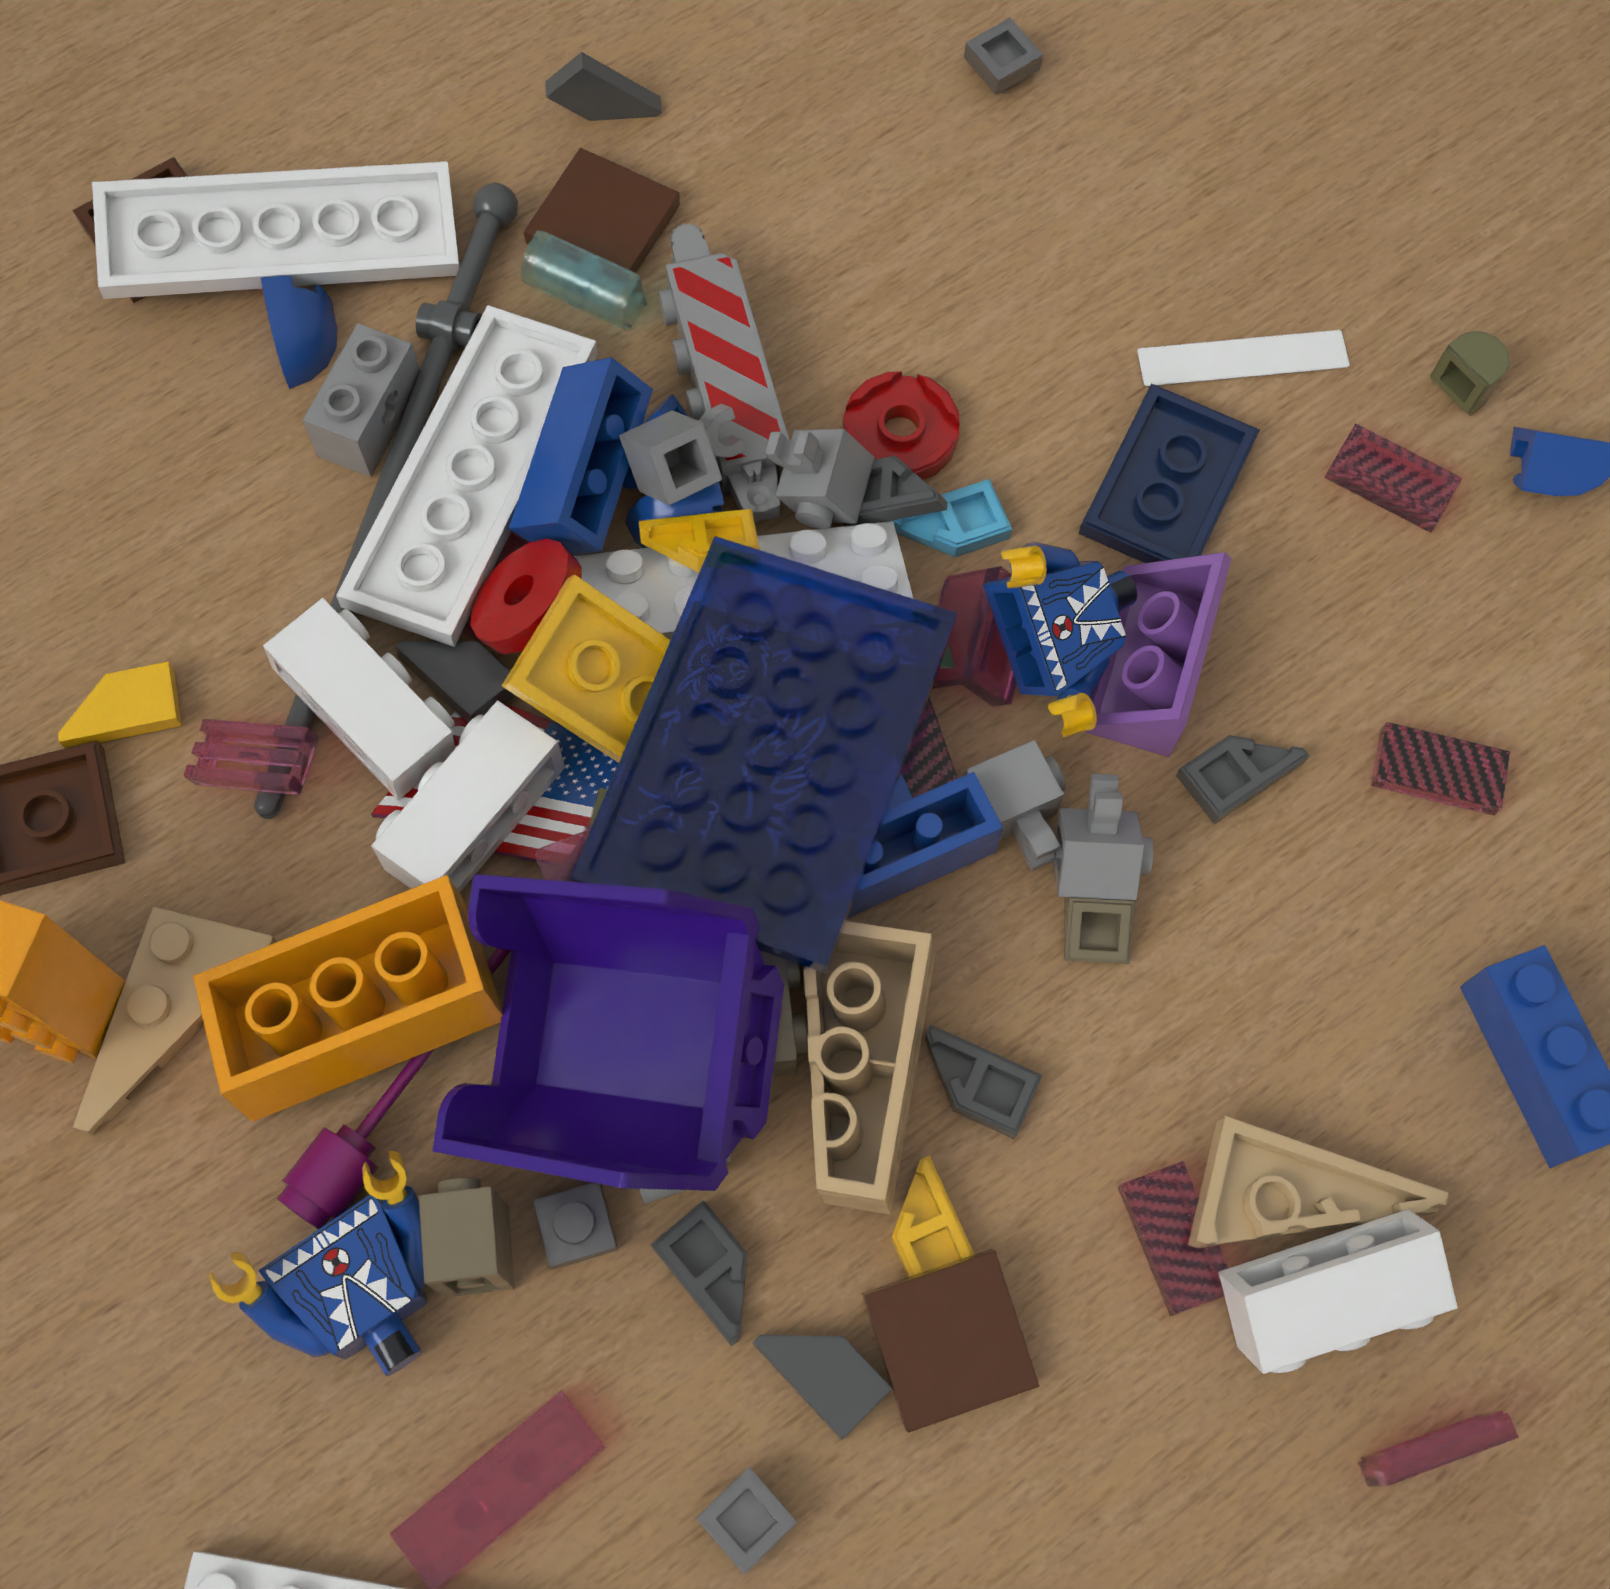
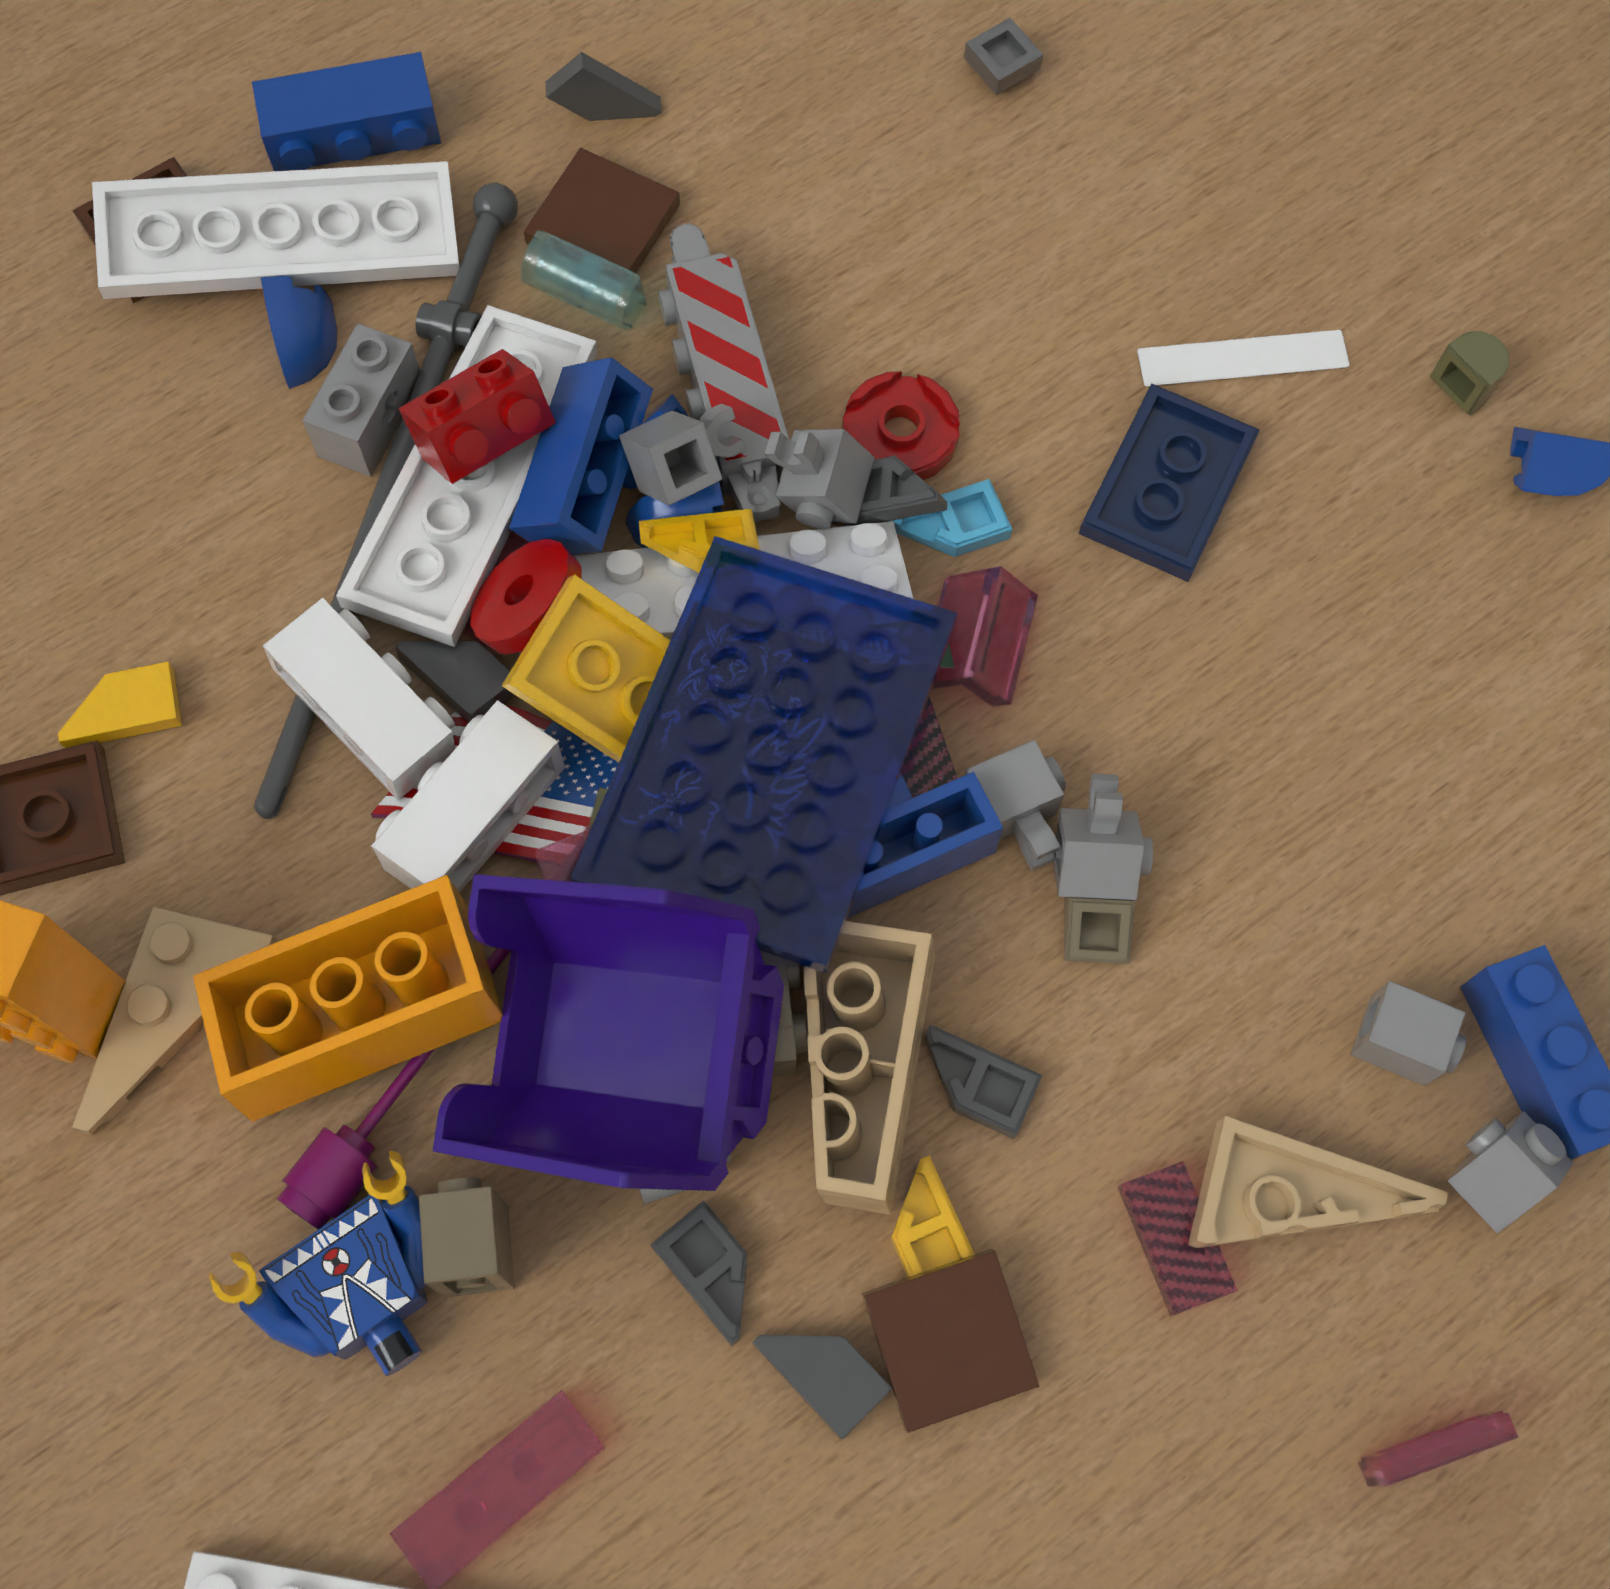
clear pink tile [183,719,319,795] -> none
flat silver plate [533,1183,618,1270] -> none
flat silver plate [696,1467,797,1575] -> none
torso [983,541,1137,738] -> none
medium lavender slope [1086,552,1232,757] -> none
dark grey tile [1176,735,1310,824] -> none
white brick [1219,1209,1458,1374] -> none
clear pink tile [1324,423,1462,533] -> none
tile [1371,722,1510,816] -> none
none -> blue brick [252,52,441,172]
none -> red brick [398,349,556,484]
none -> light grey brick [1350,981,1466,1086]
none -> light grey brick [1448,1111,1574,1234]

